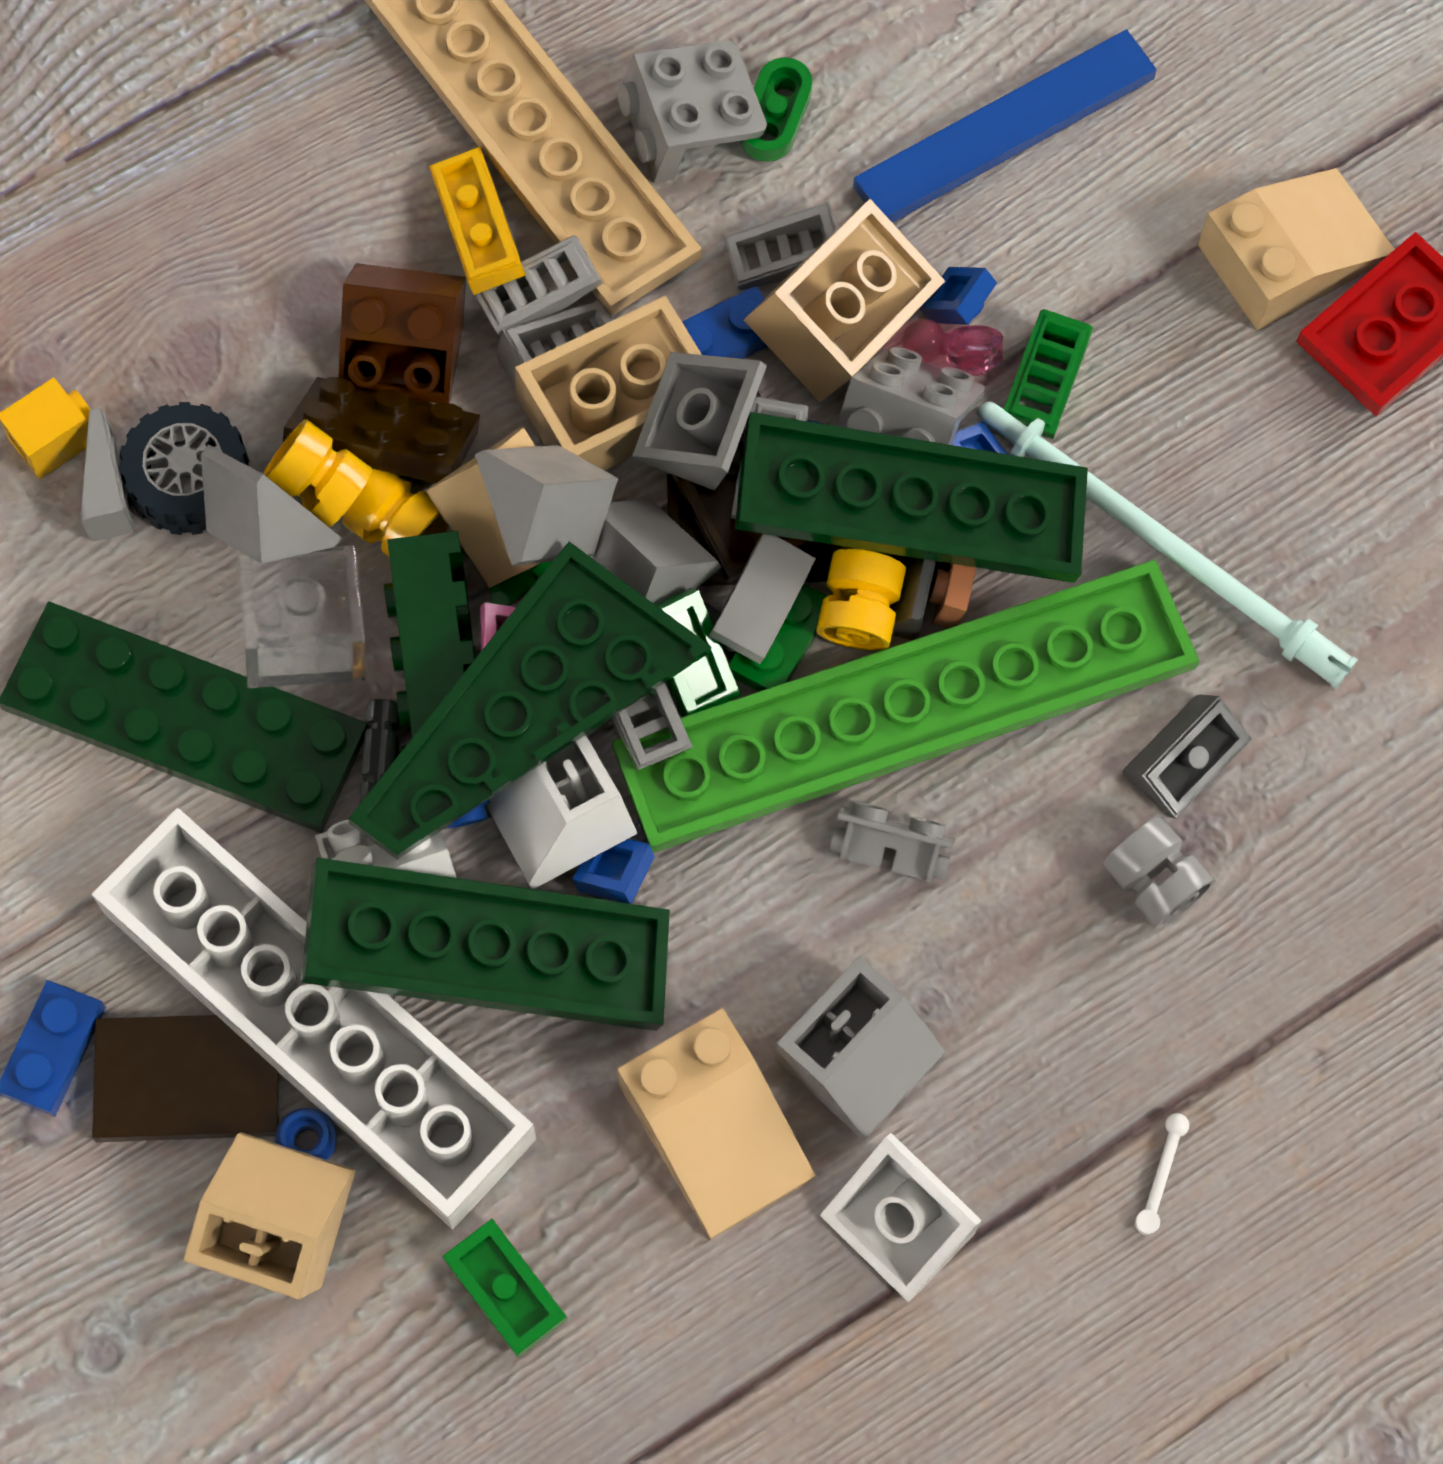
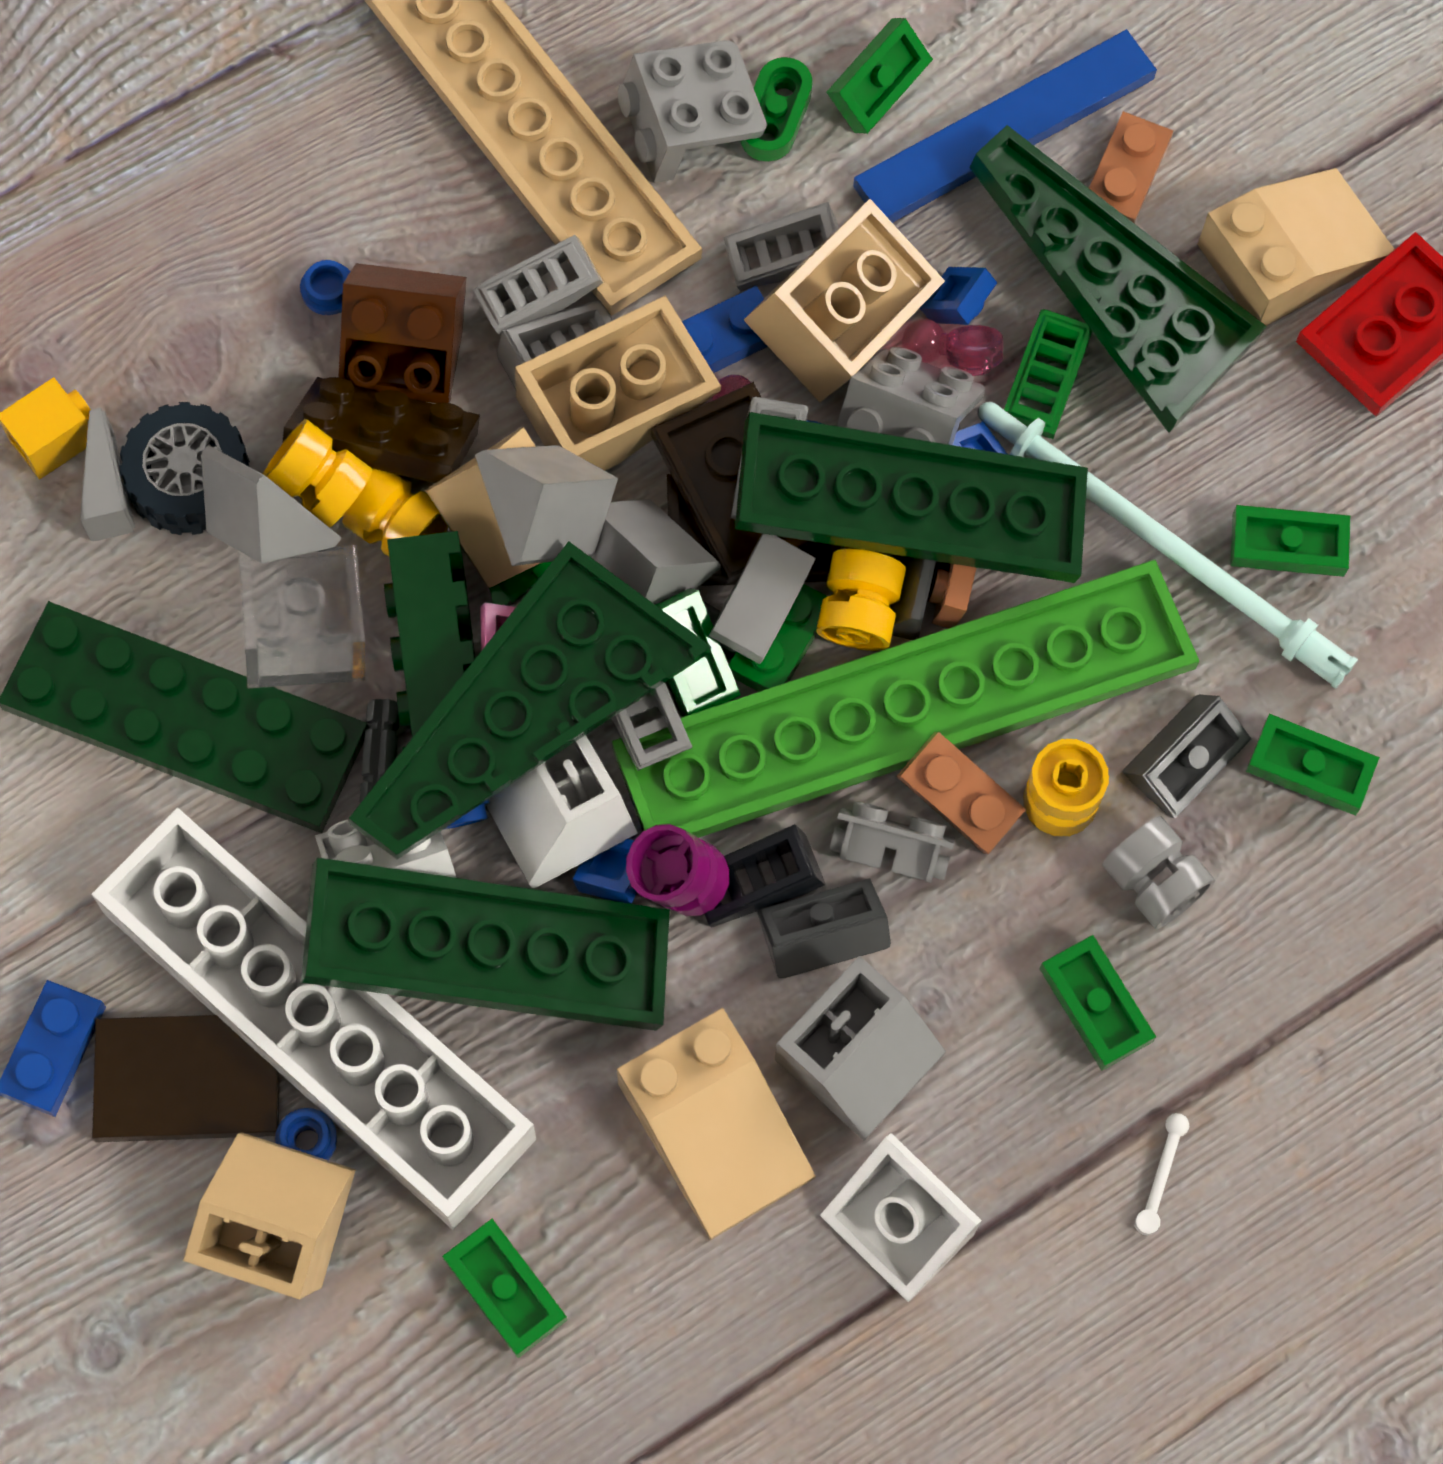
yellow tile [429,147,526,295] -> none
light grey slope [632,352,767,491] -> none
none -> blue plate [300,260,351,315]
none -> magenta wheel [626,824,729,916]
none -> black slope [704,824,826,928]
none -> dark grey slope [757,878,891,978]
none -> green plate [826,18,933,134]
none -> nougat plate [896,732,1027,854]
none -> dark green wing [969,125,1267,433]
none -> yellow wheel [1023,739,1109,836]
none -> green plate [1039,935,1156,1071]
none -> nougat plate [1089,111,1174,224]
none -> green plate [1230,505,1351,577]
none -> green plate [1245,713,1380,816]

